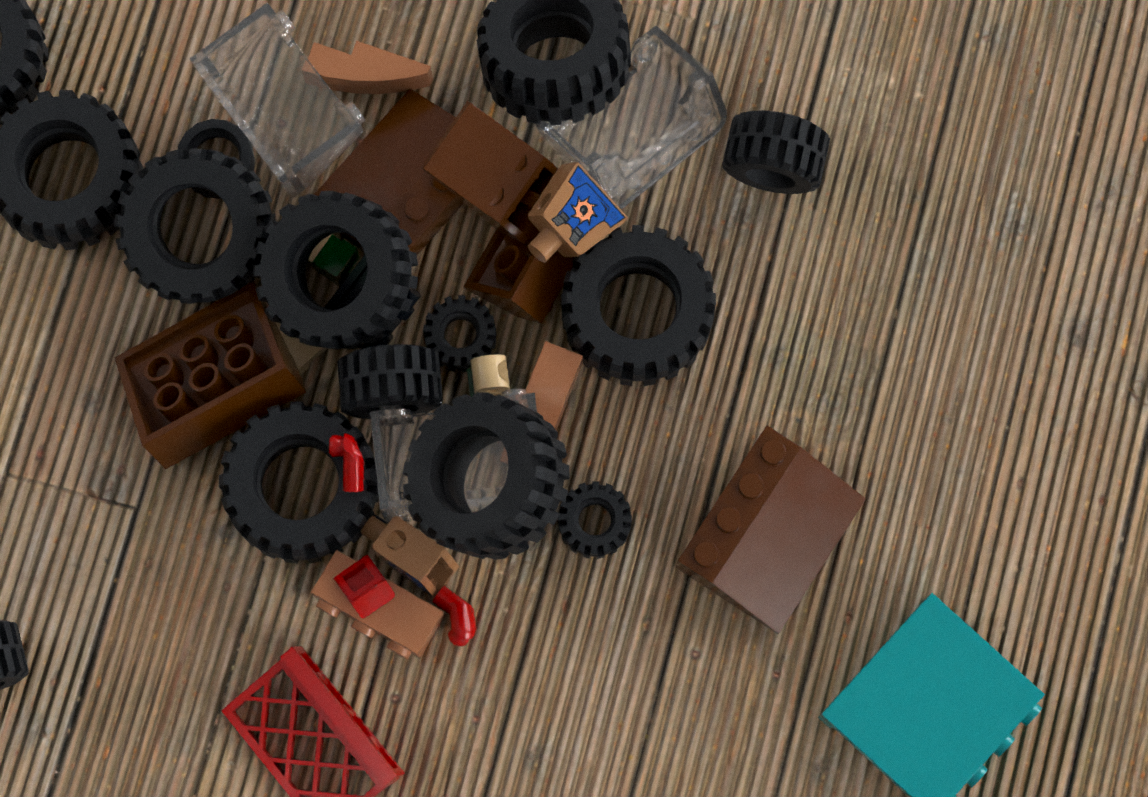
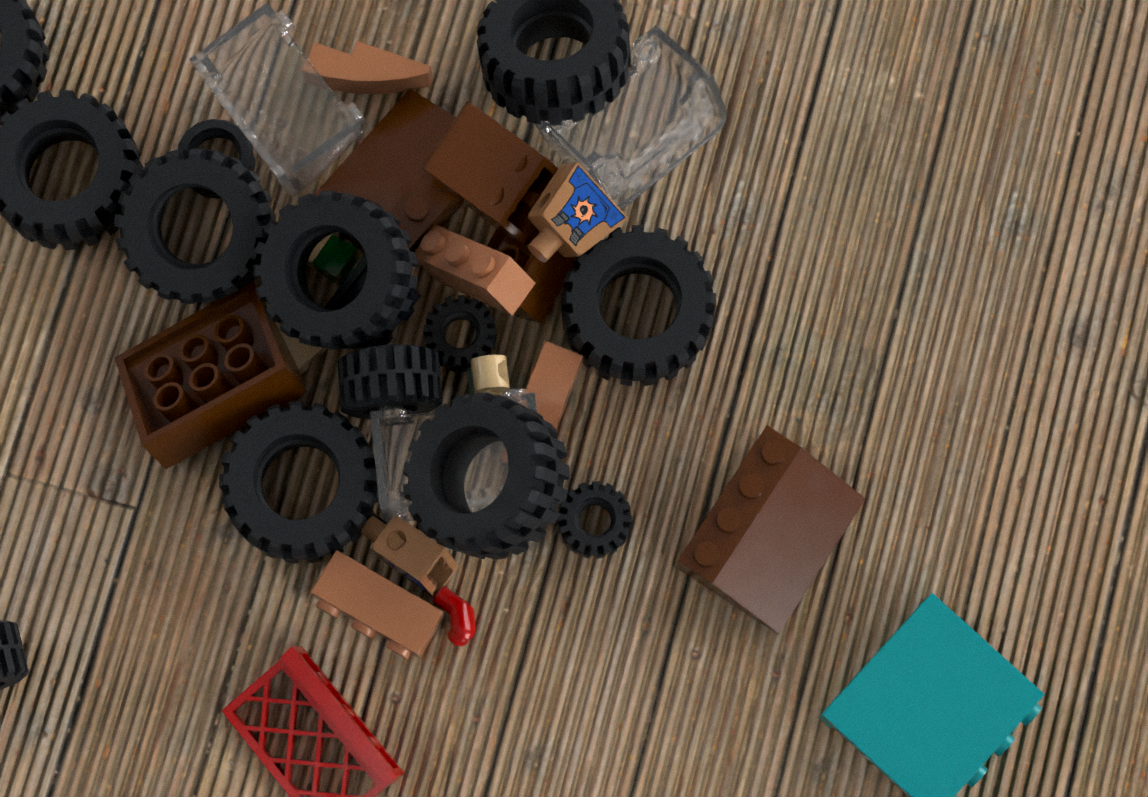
red arm [329,433,364,492] -> none
red slope [333,554,395,619] -> none
black tyre [722,110,830,194] -> none
none -> nougat brick [414,224,536,316]

